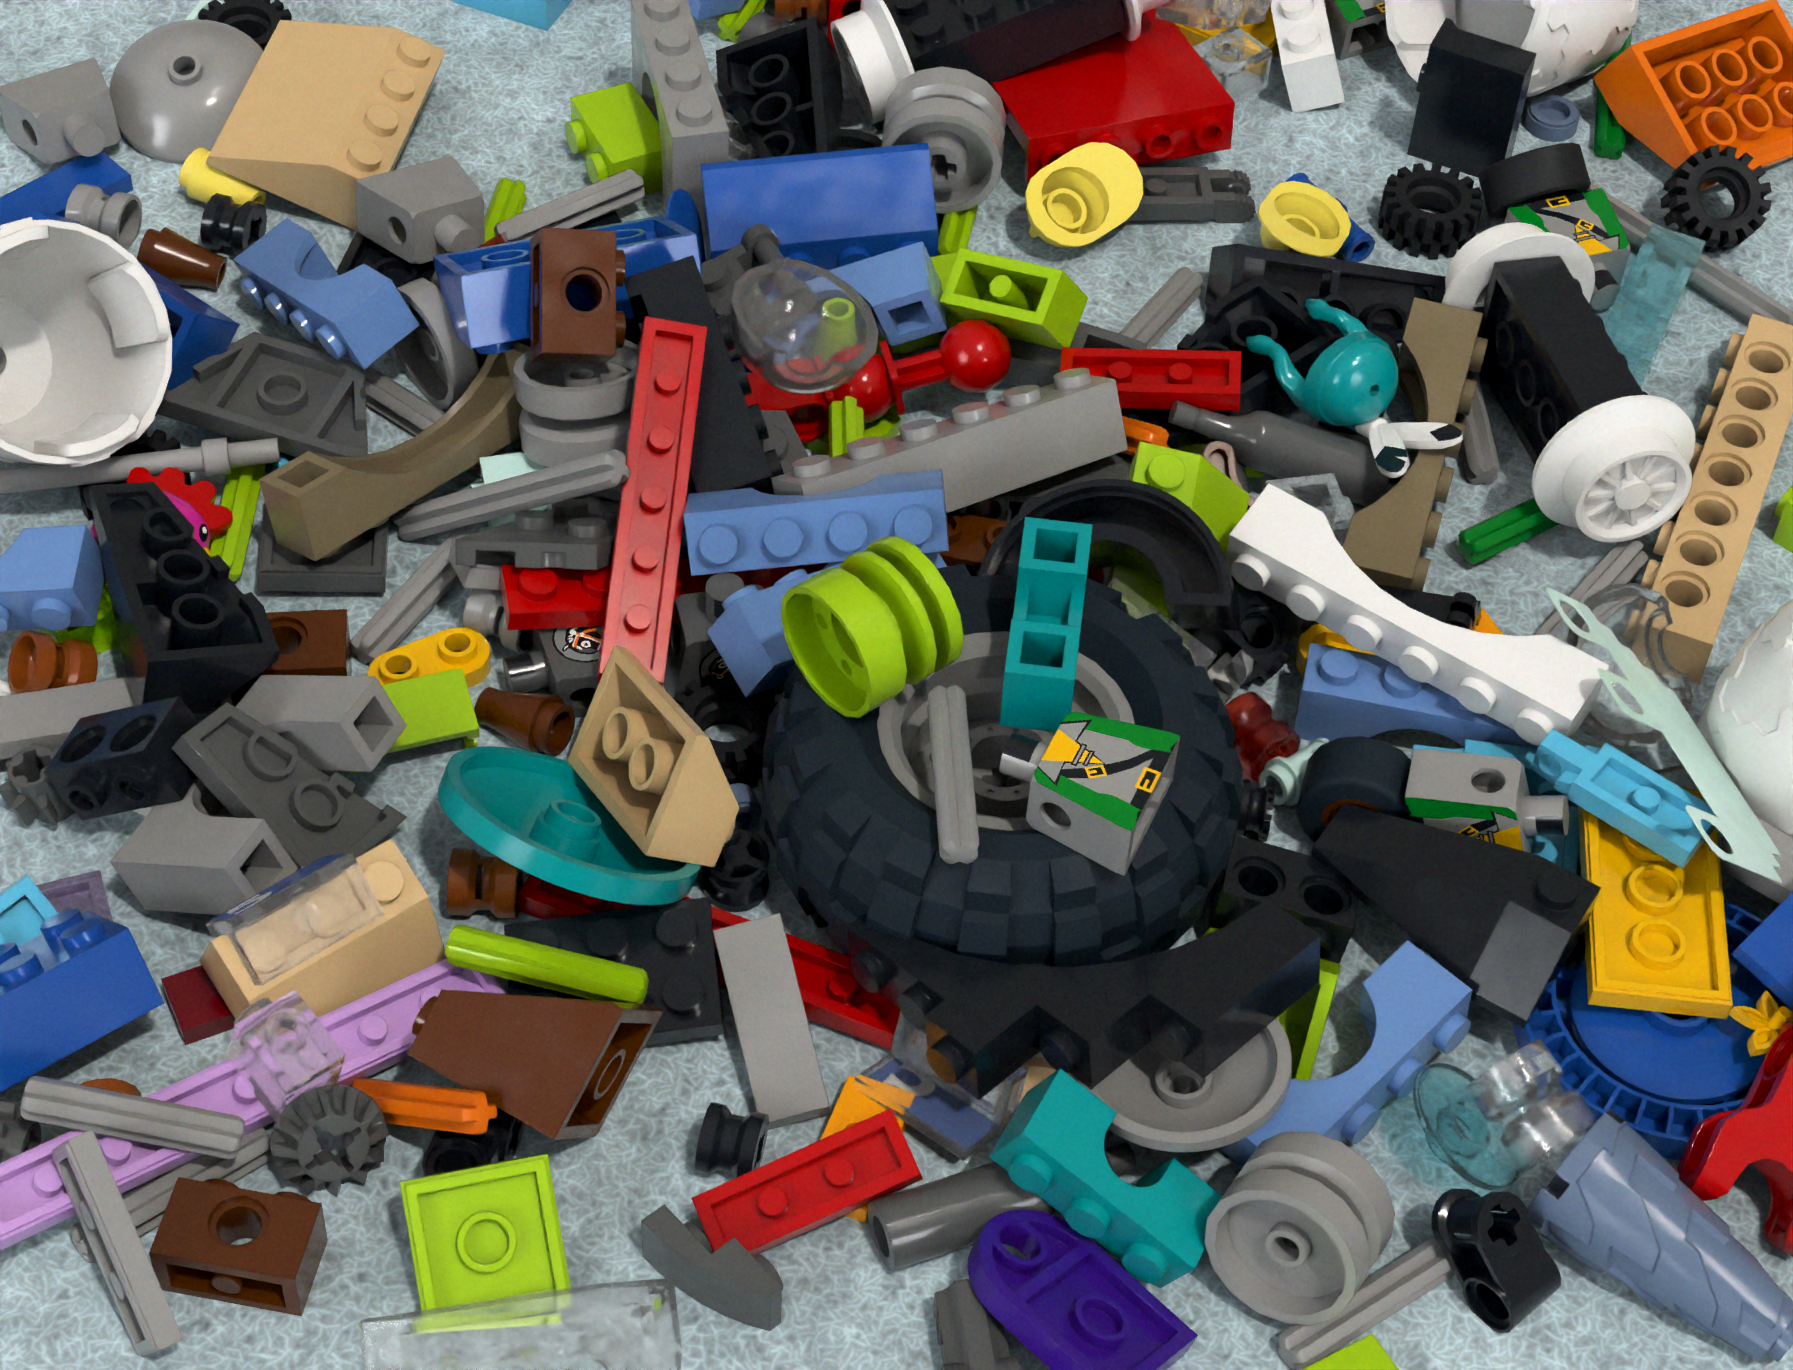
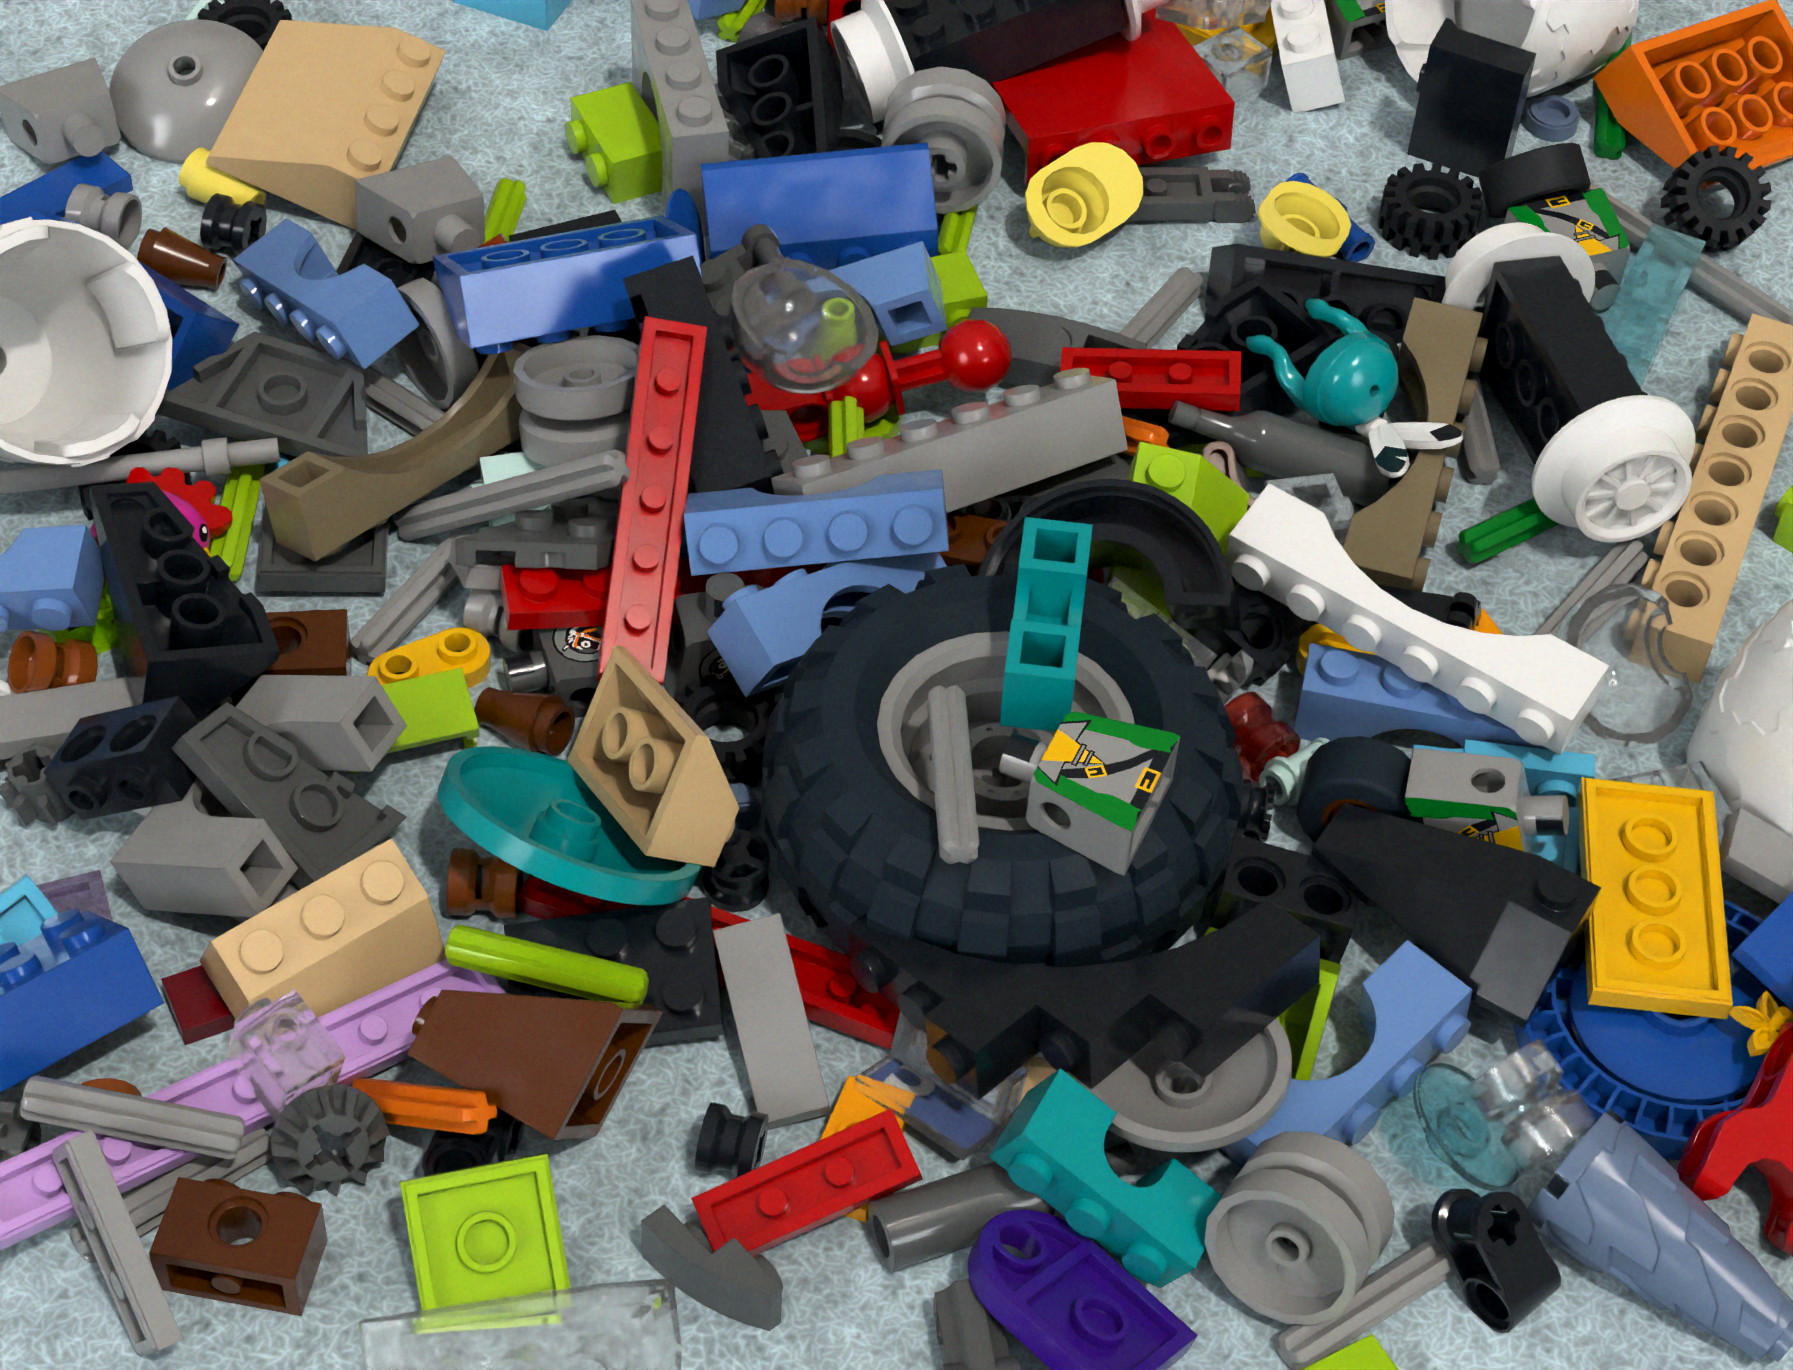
clear panel [206,852,385,985] -> none
light grey axle [494,169,645,244] -> none
reddish brown brick [530,227,626,364] -> none
lime wheel [780,536,964,718] -> none
lime brick [939,248,1088,350] -> none
medium azure hinge [1531,729,1716,869] -> none
light aqua piece [1545,587,1782,883] -> none

